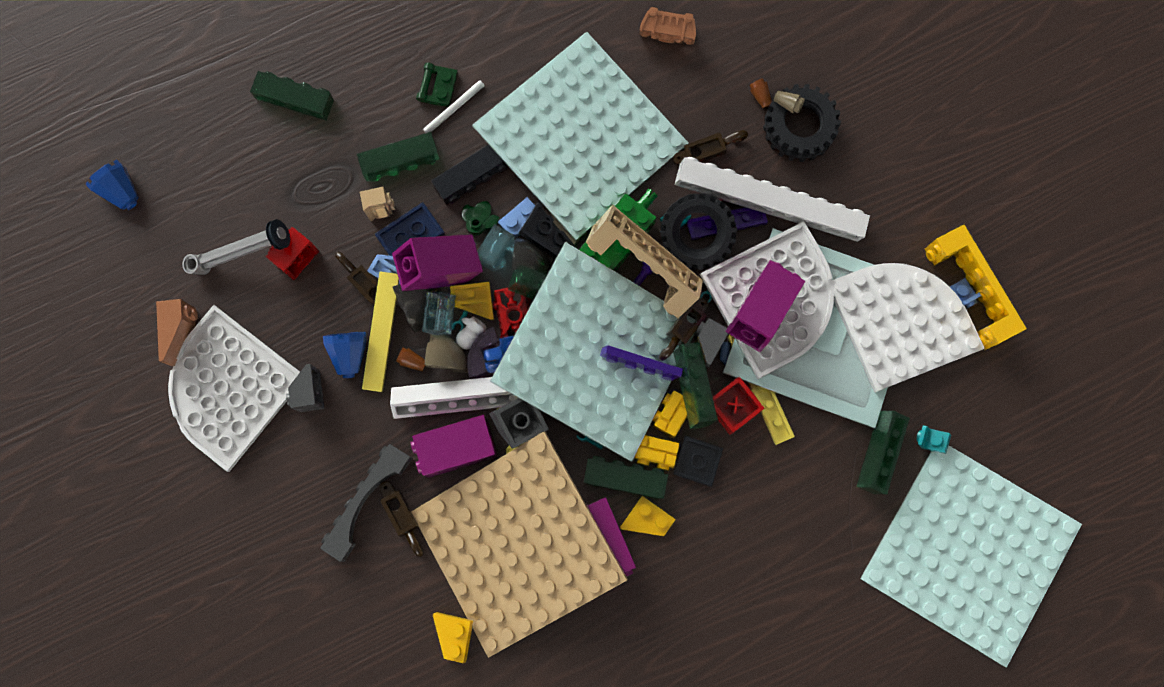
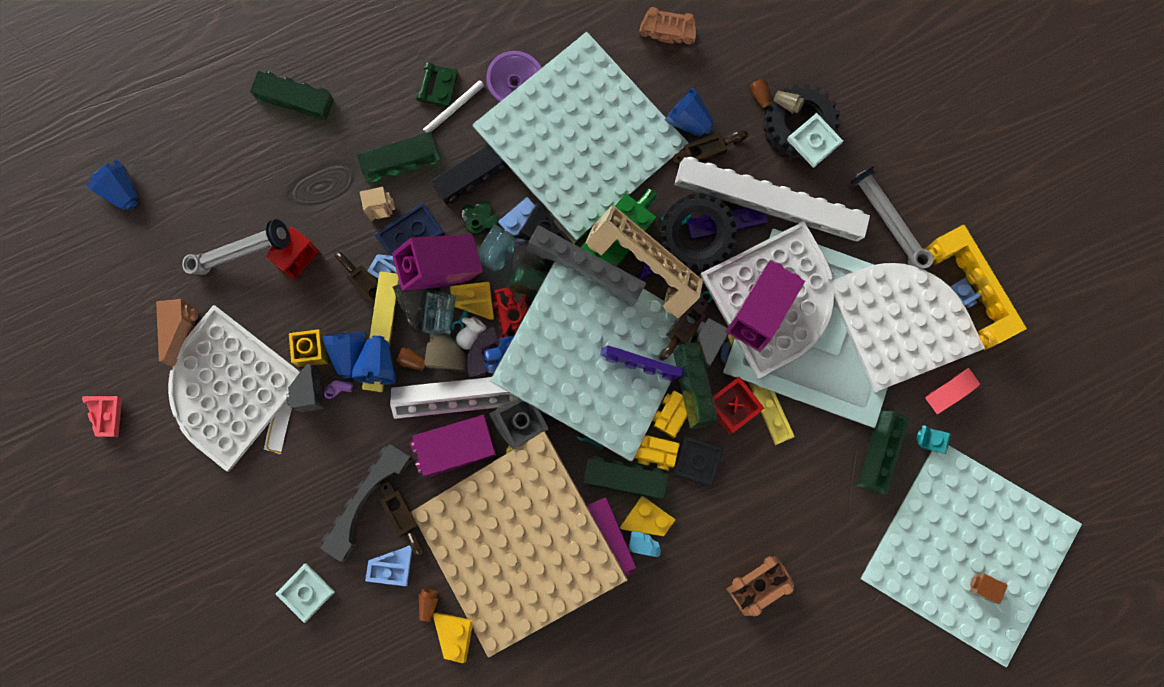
none -> coral wing [82,396,122,437]
none -> white sticker [264,402,292,454]
none -> light aqua plate [276,563,335,623]
none -> yellow head [289,329,328,367]
none -> medium lavender arm [323,380,353,399]
none -> blue cone [352,335,396,385]
none -> light blue wing [365,546,413,586]
none -> dark orange cone [419,589,439,622]
none -> medium lavender dish [486,51,541,102]
none -> dark grey arch [527,225,646,307]
none -> medium azure rock [628,531,661,557]
none -> blue cone [664,88,714,137]
none -> nougat piece [726,555,794,616]
none -> light aqua plate [787,113,843,168]
none -> light grey piece [849,166,933,270]
none -> coral brick [925,368,980,414]
none -> dark orange brick [970,573,1008,604]

